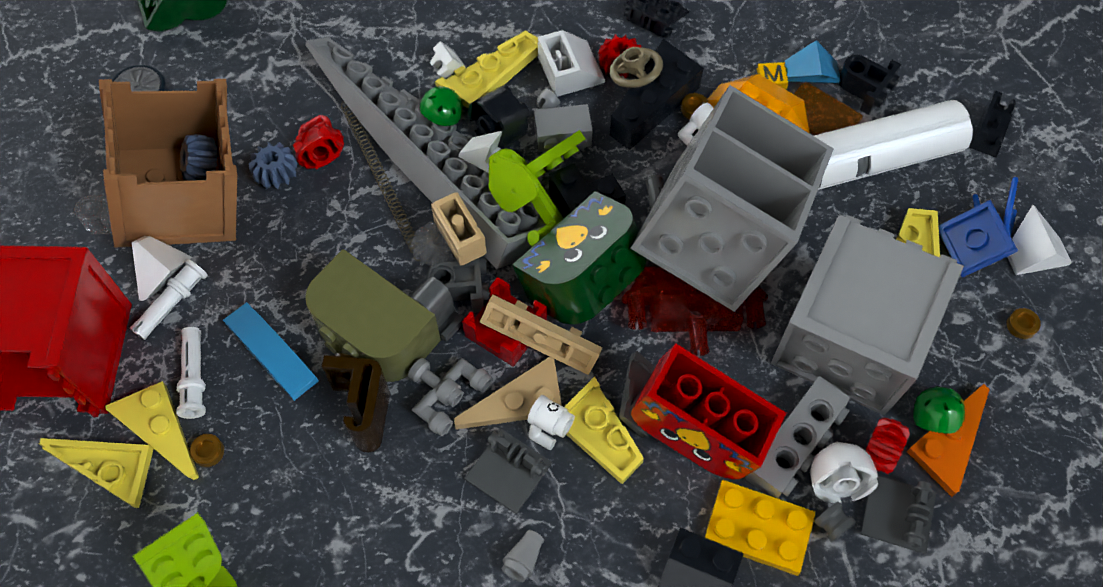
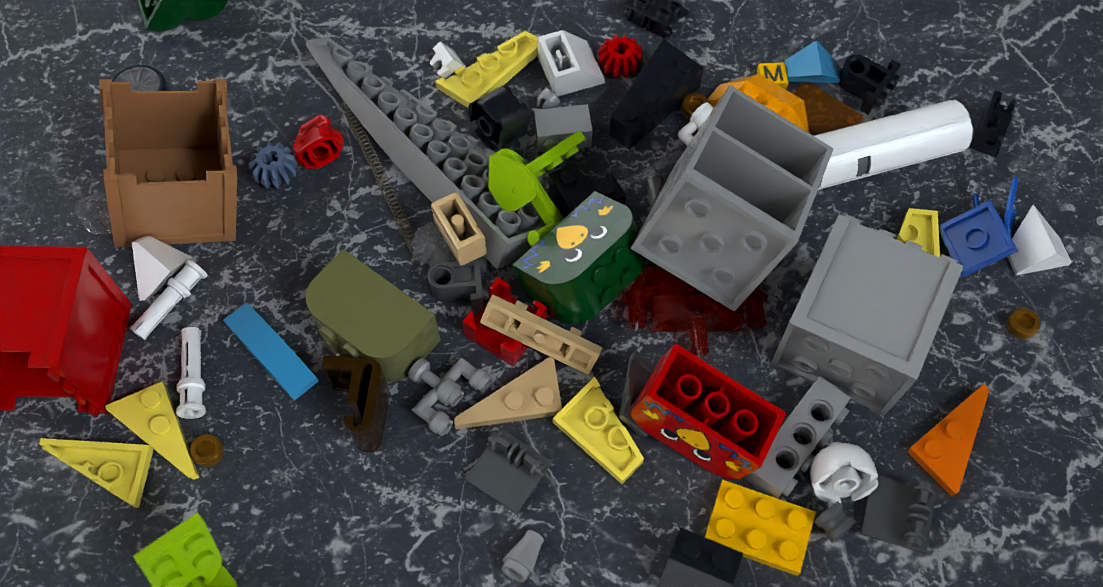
sand blue gear [179,134,218,181] -> none
dark grey pin [409,277,465,343] -> none
green helmet [420,86,463,126] -> none
white slope [458,131,502,173] -> none
white piece [527,395,575,450] -> none
dark tan piece [610,47,663,88] -> none
red gear [865,417,910,474] -> none
green helmet [913,386,965,433] -> none

